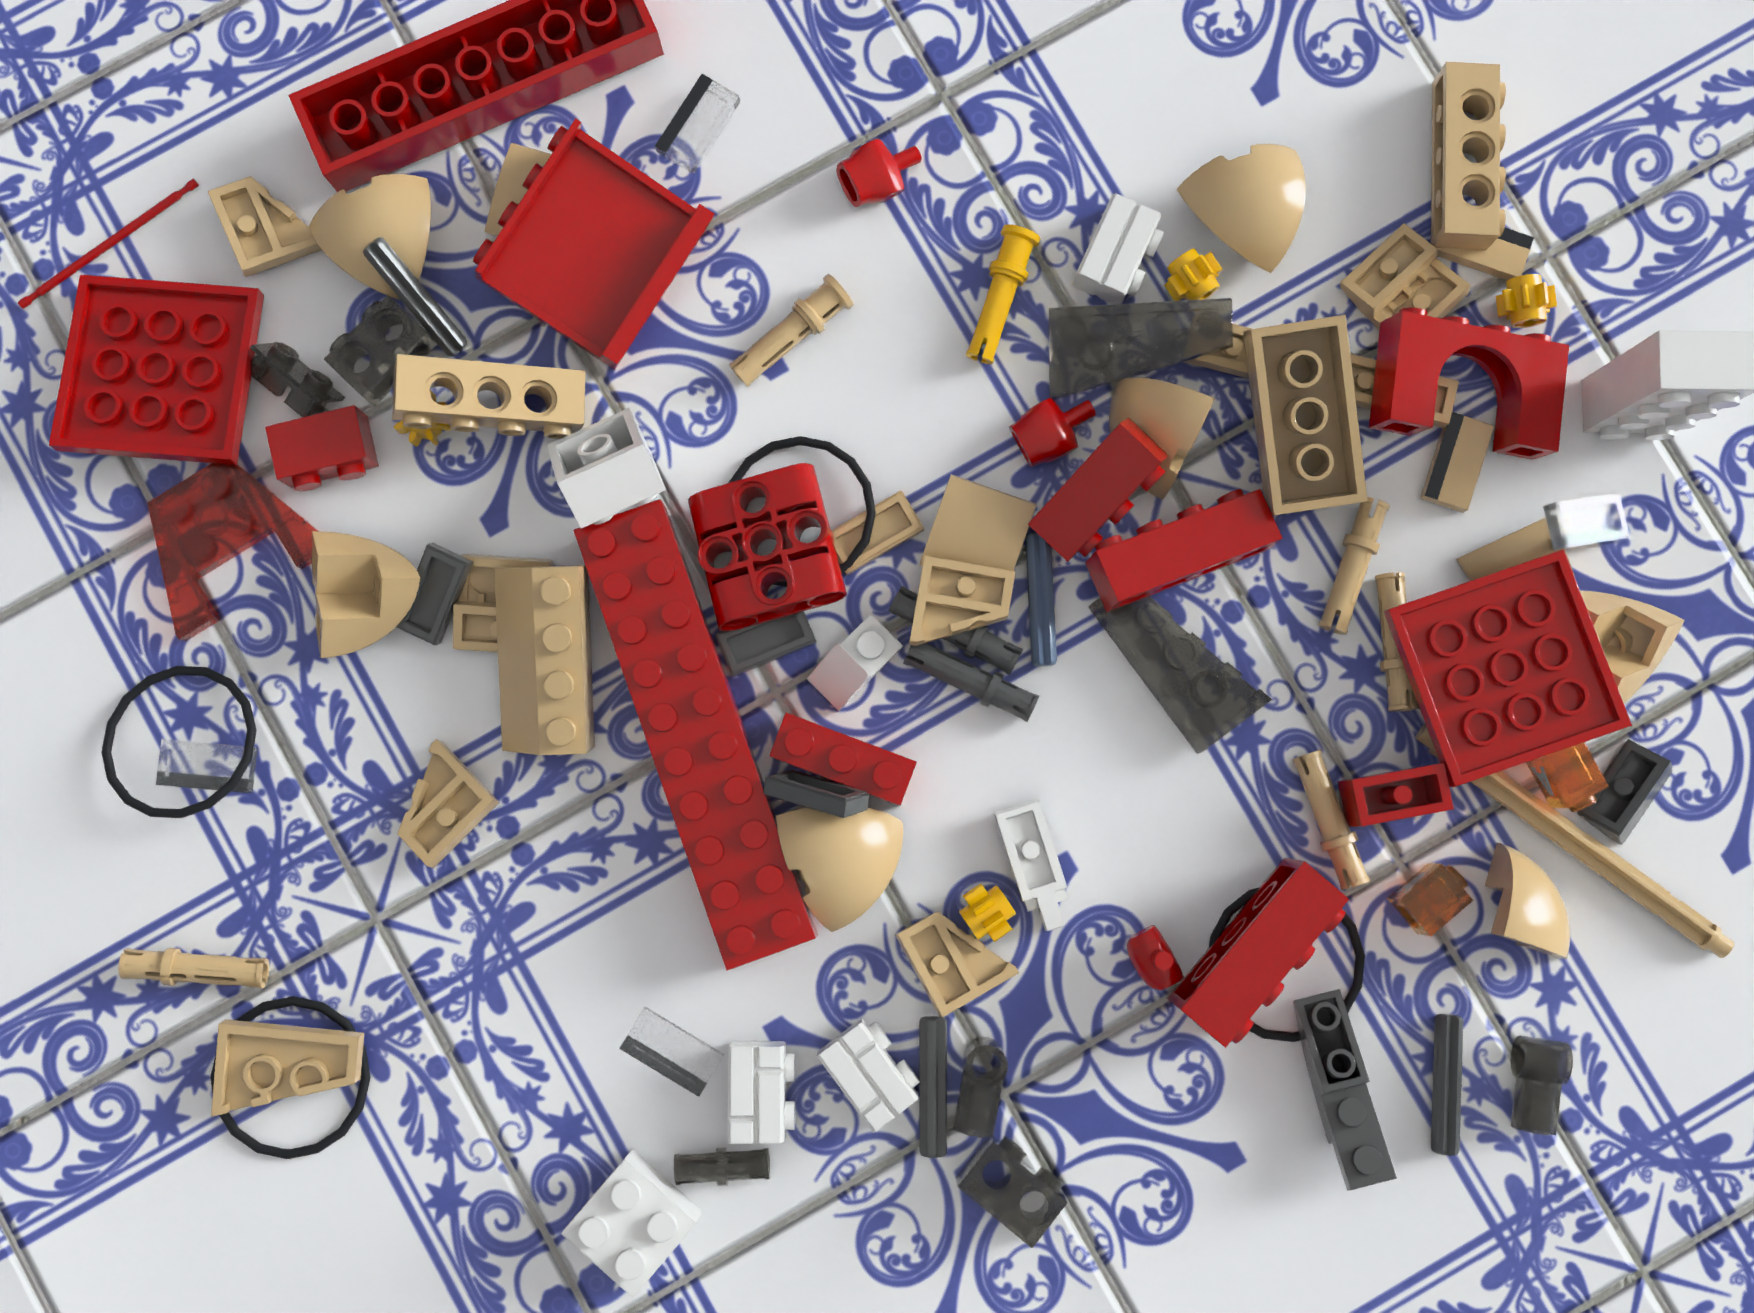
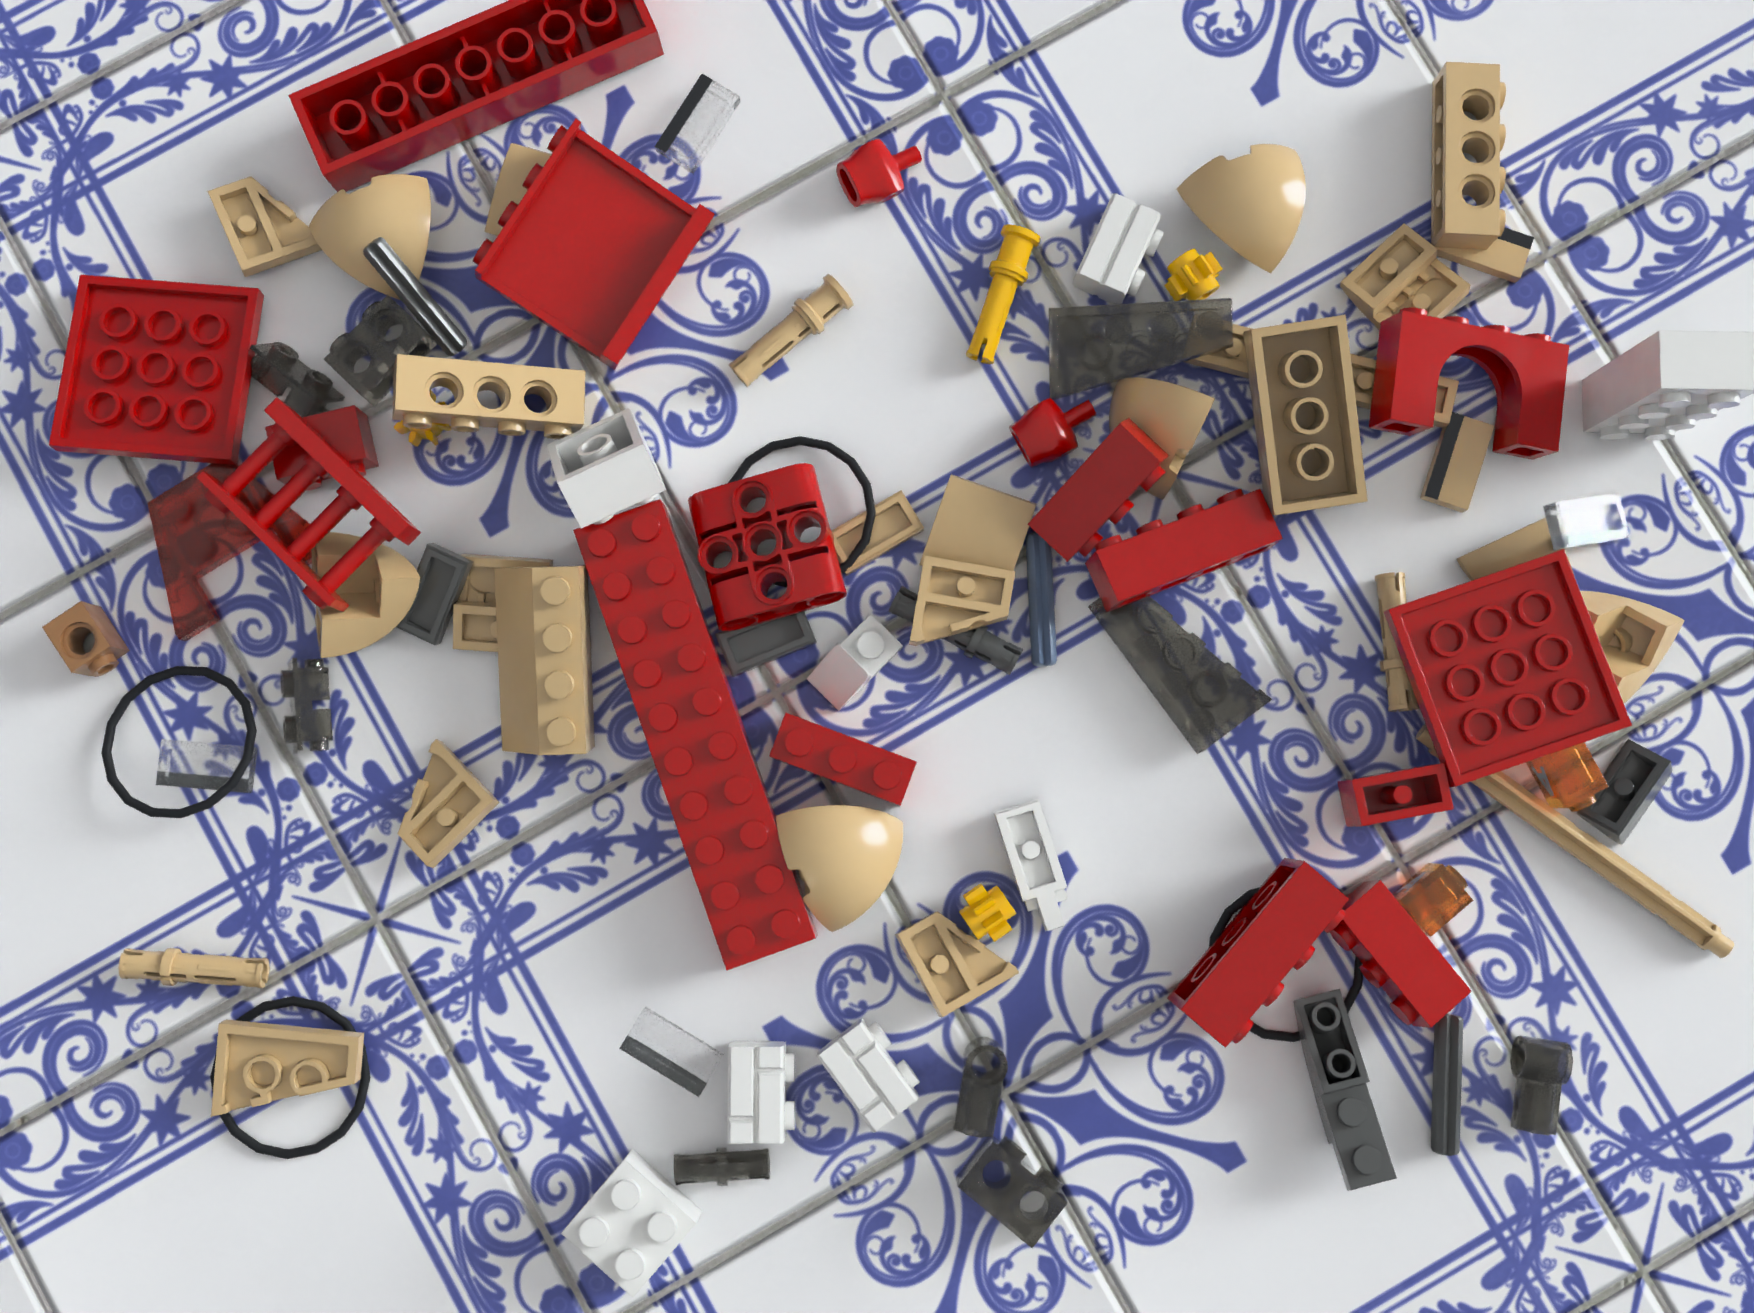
red piece [18,178,199,309] -> none
dark grey tile [763,770,870,818] -> none
dark grey pin [903,643,1040,722] -> none
dark grey axle [919,1016,947,1158] -> none
red piece [1127,925,1184,990] -> none
tan pin [1292,749,1370,890] -> none
tan pin [1318,497,1390,635] -> none
tan brick [1485,843,1570,959] -> none
yellow gear [1496,274,1557,328] -> none
none -> medium nougat brick [42,601,130,677]
none -> red fence [196,397,421,612]
none -> clear smoke hinge [280,658,333,754]
none -> red brick [1330,880,1472,1028]

